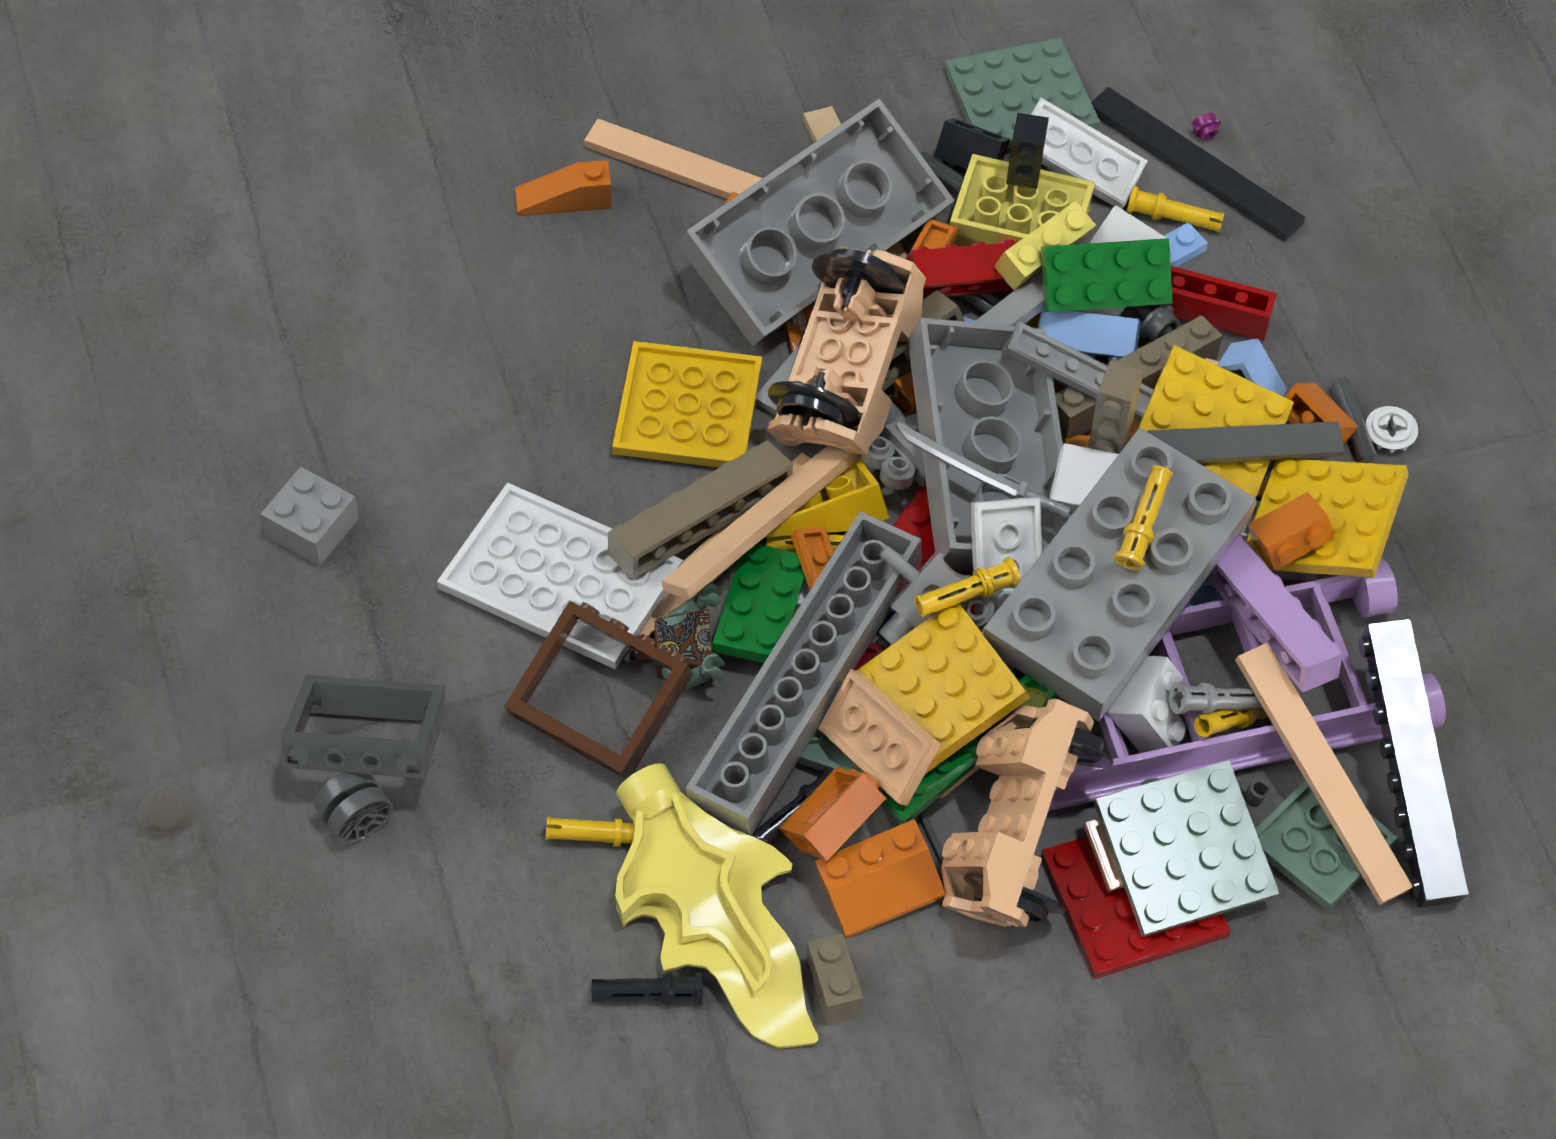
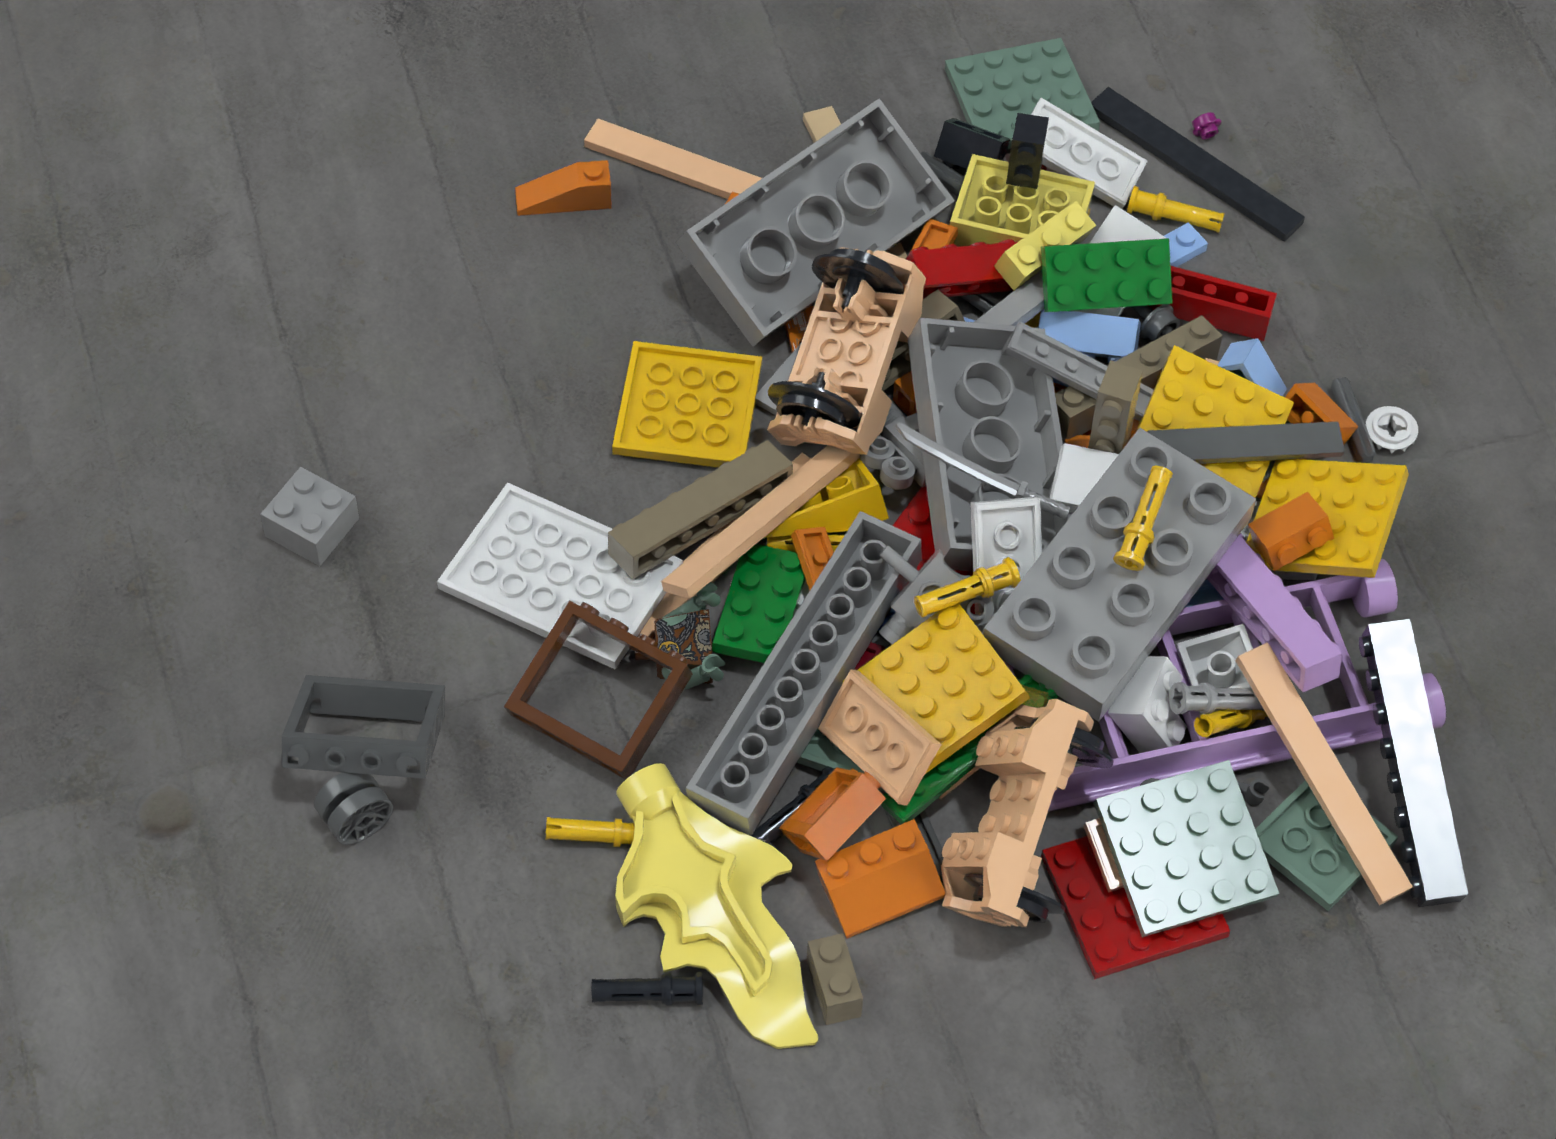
none -> white slope [1177,624,1253,715]

